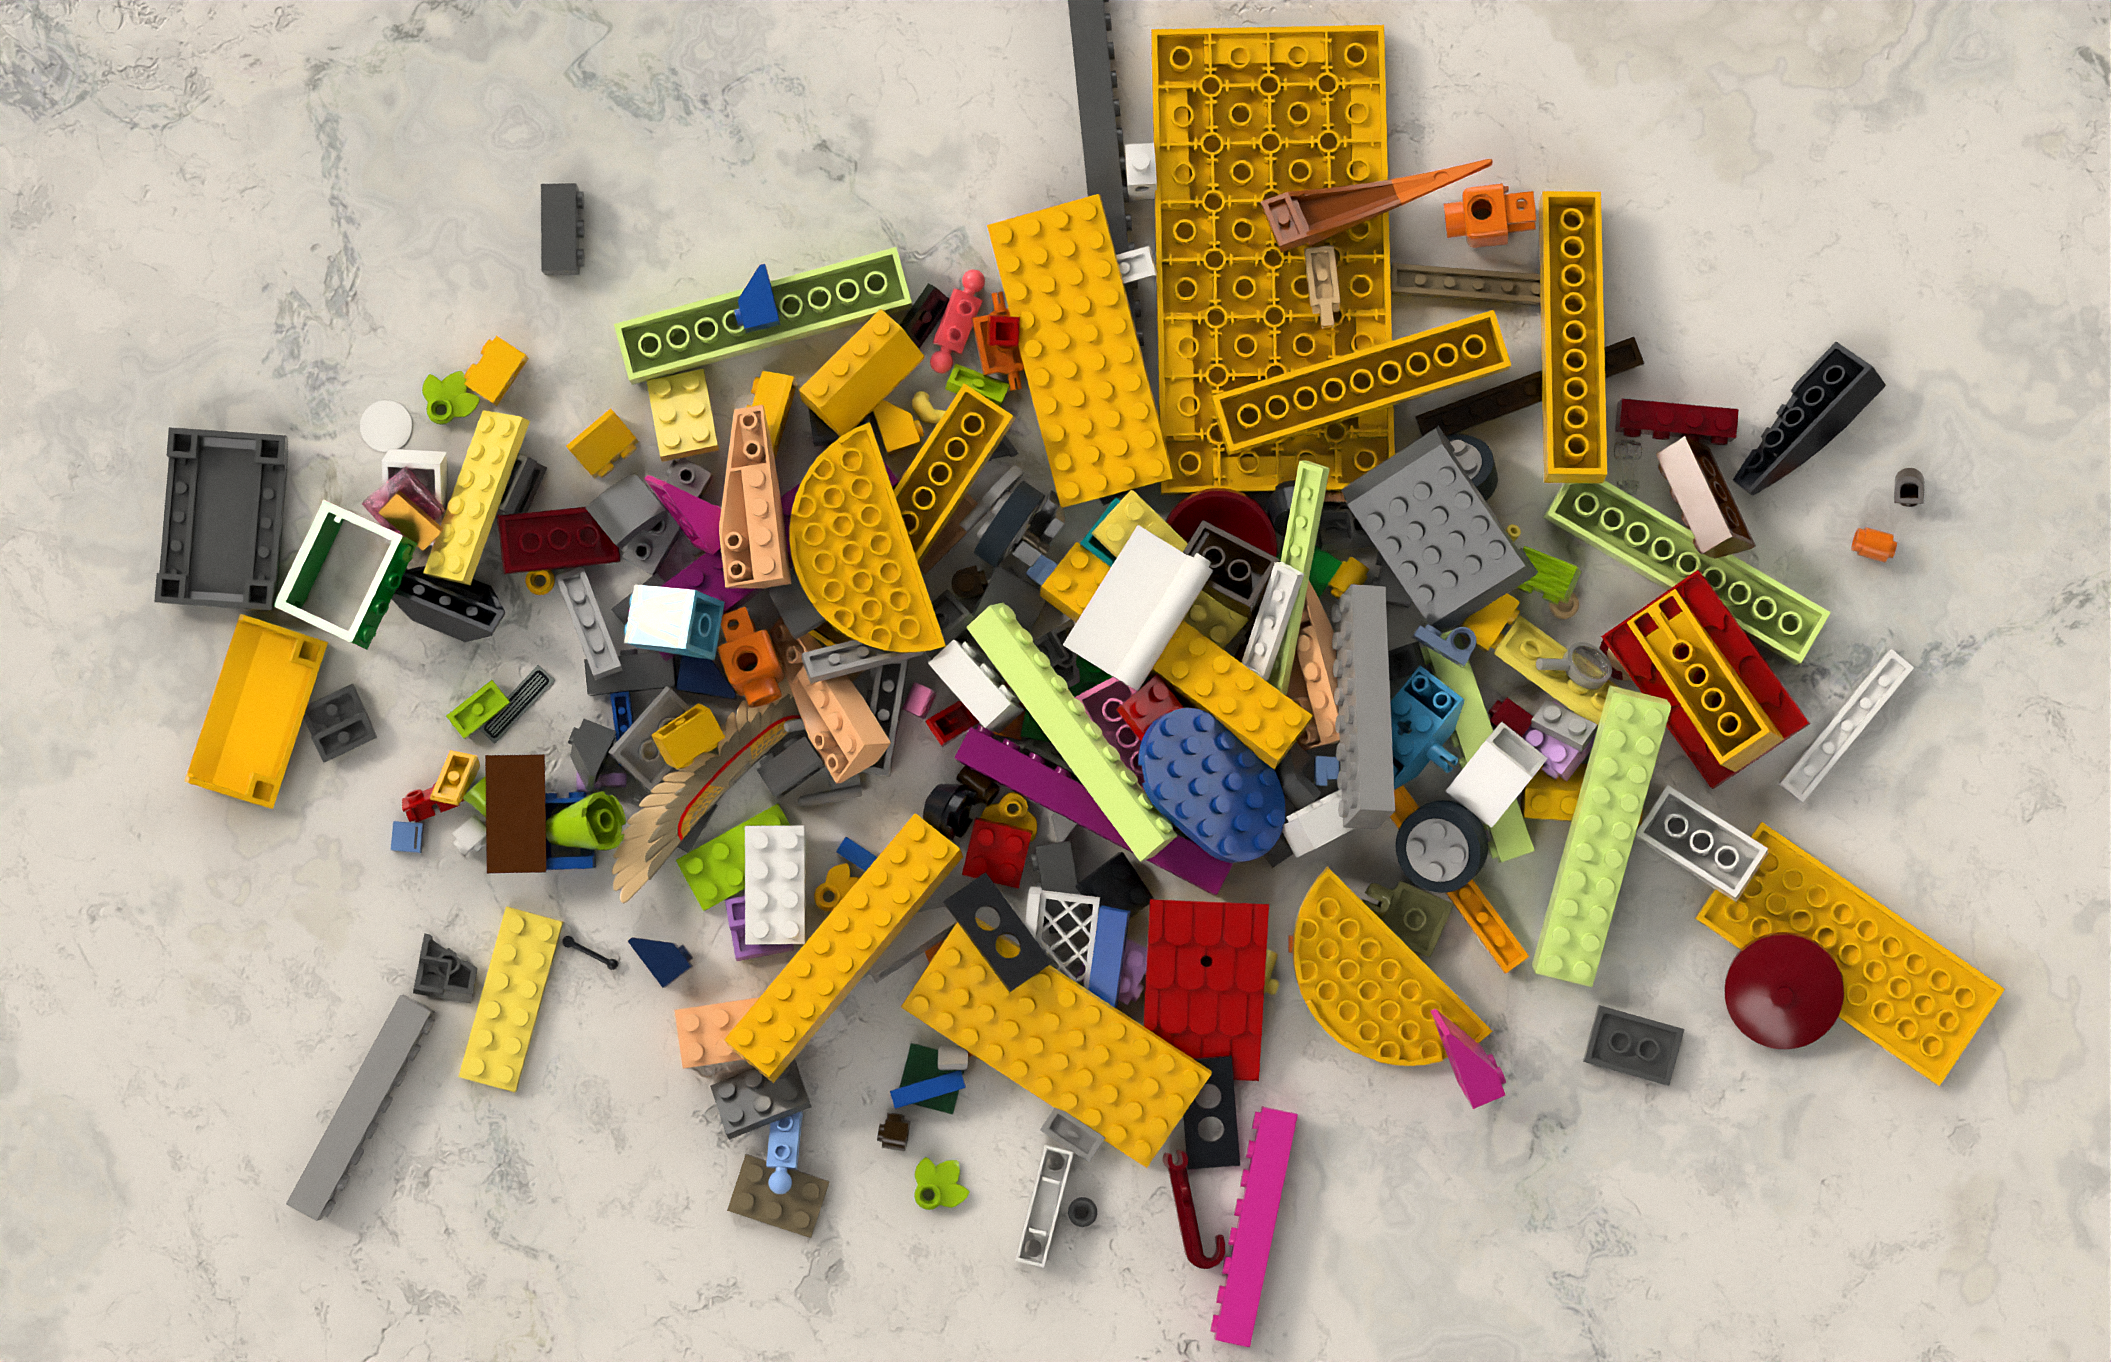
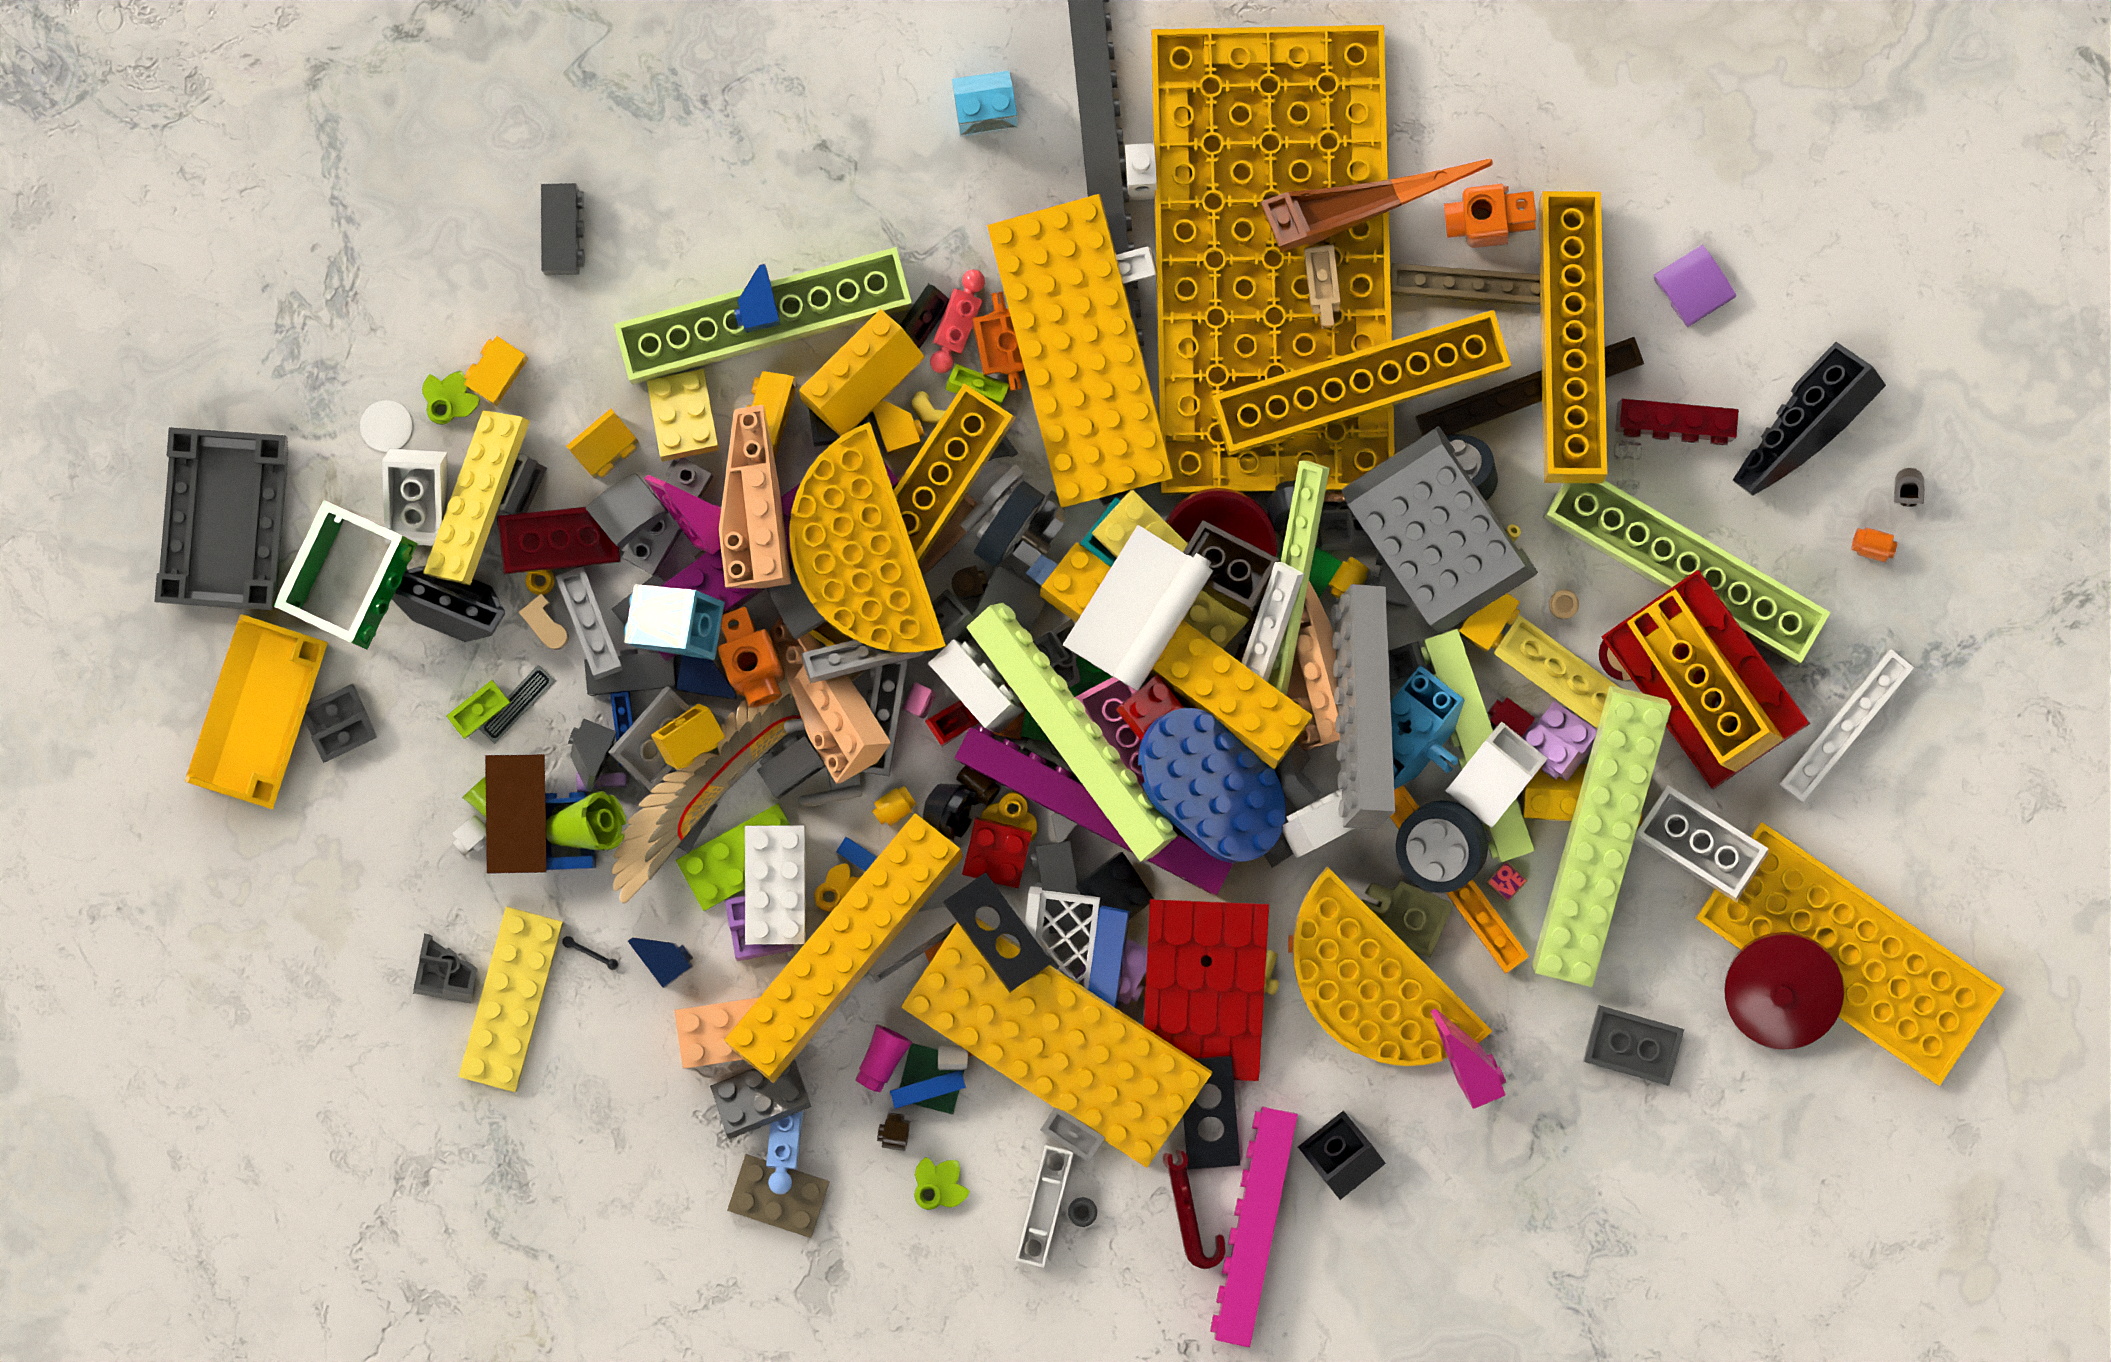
light grey brick [286,995,435,1221] -> none
clear pink plate [362,466,446,538] -> none
pearl gold tile [378,490,444,551] -> none
medium blue tile [391,821,424,853] -> none
red hinge [402,783,465,823] -> none
yellow slope [430,750,480,805] -> none
red slope [987,315,1020,346] -> none
light blue piece [1314,756,1339,786] -> none
sand blue plate [1412,624,1476,668] -> none
lime brick [1516,546,1582,605] -> none
light grey plate [1531,699,1598,752] -> none
piece [1536,642,1612,689] -> none
slope [1656,436,1756,559] -> none
none -> tan leg [519,594,569,650]
none -> dark pink plant [855,1024,913,1093]
none -> yellow brick [872,786,917,827]
none -> medium azure slope [952,70,1017,137]
none -> black slope [1298,1110,1386,1200]
none -> tile [1486,861,1528,902]
none -> medium lavender slope [1654,244,1736,328]

